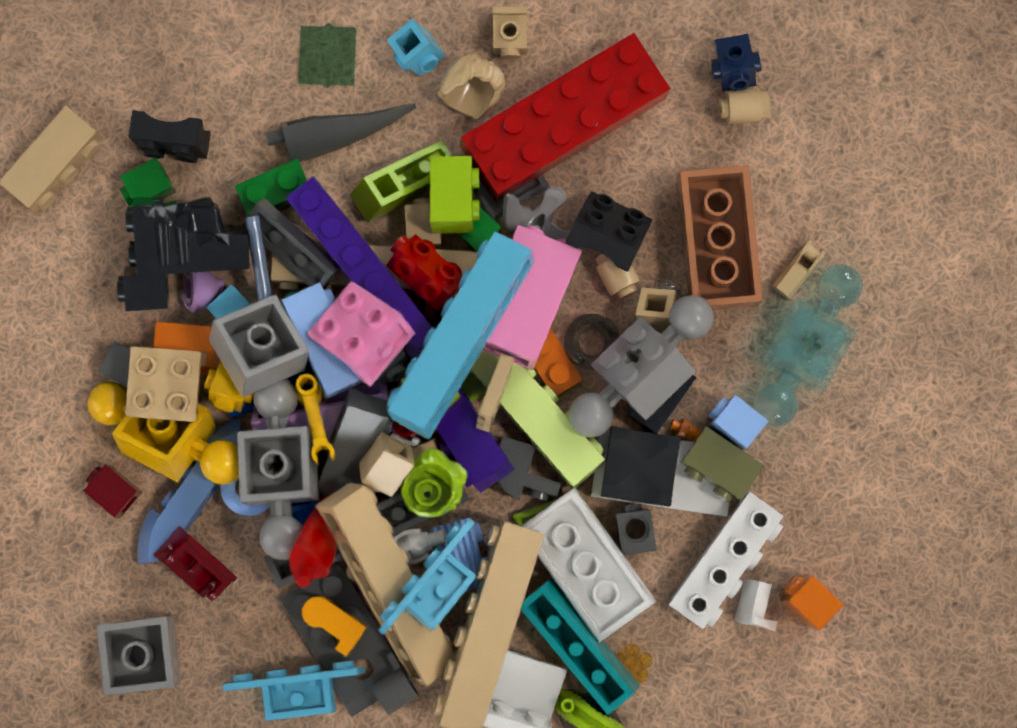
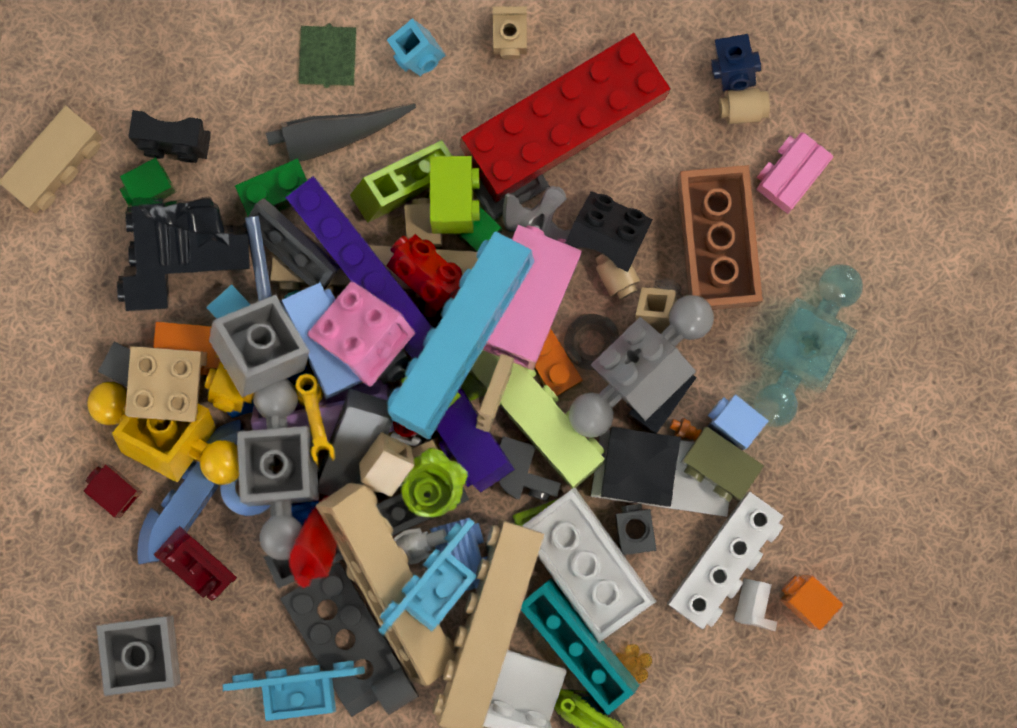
lavender brick [183,271,224,313] -> none
light orange leg [302,596,368,657] -> none
tan hair [437,54,505,120] -> none
tan bar [771,239,826,301] -> none
none -> bright pink brick [756,132,833,214]

